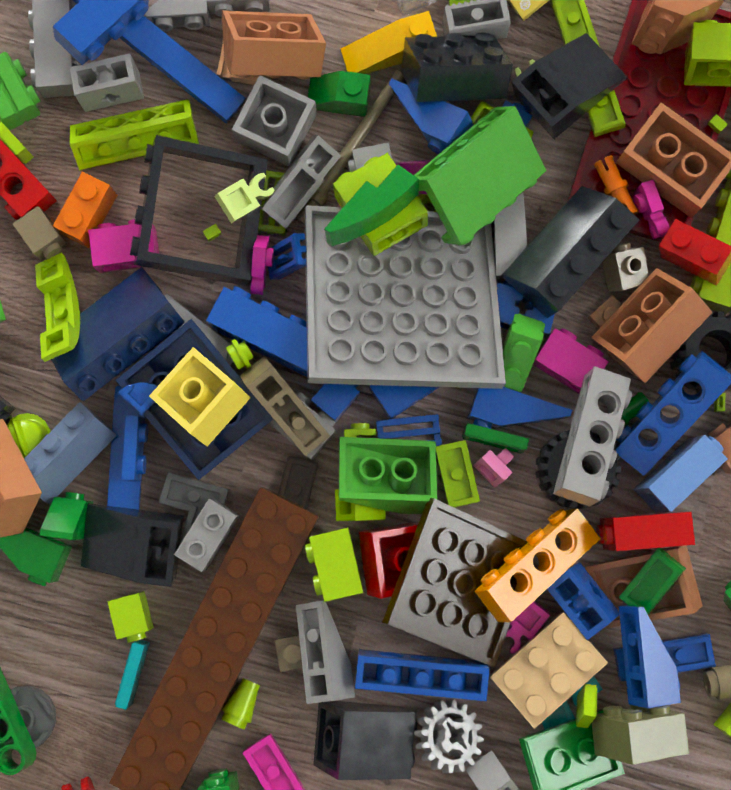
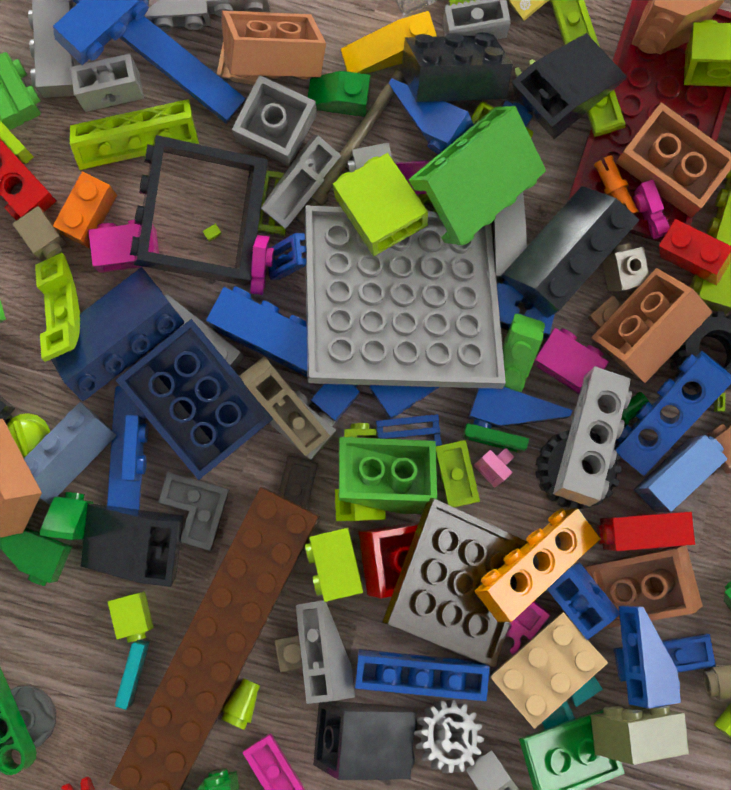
blue tile [118,382,158,415] -> none
light yellow slope [149,347,251,447] -> none
light grey brick [174,498,241,572] -> none
yellowish green plate [214,173,275,224] -> none
lime plate [226,339,254,370] -> none
green slope [324,165,419,246] -> none
lime tile [576,684,597,728] -> none
green tile [618,548,686,615] -> none
lime piece [708,114,728,134] -> none

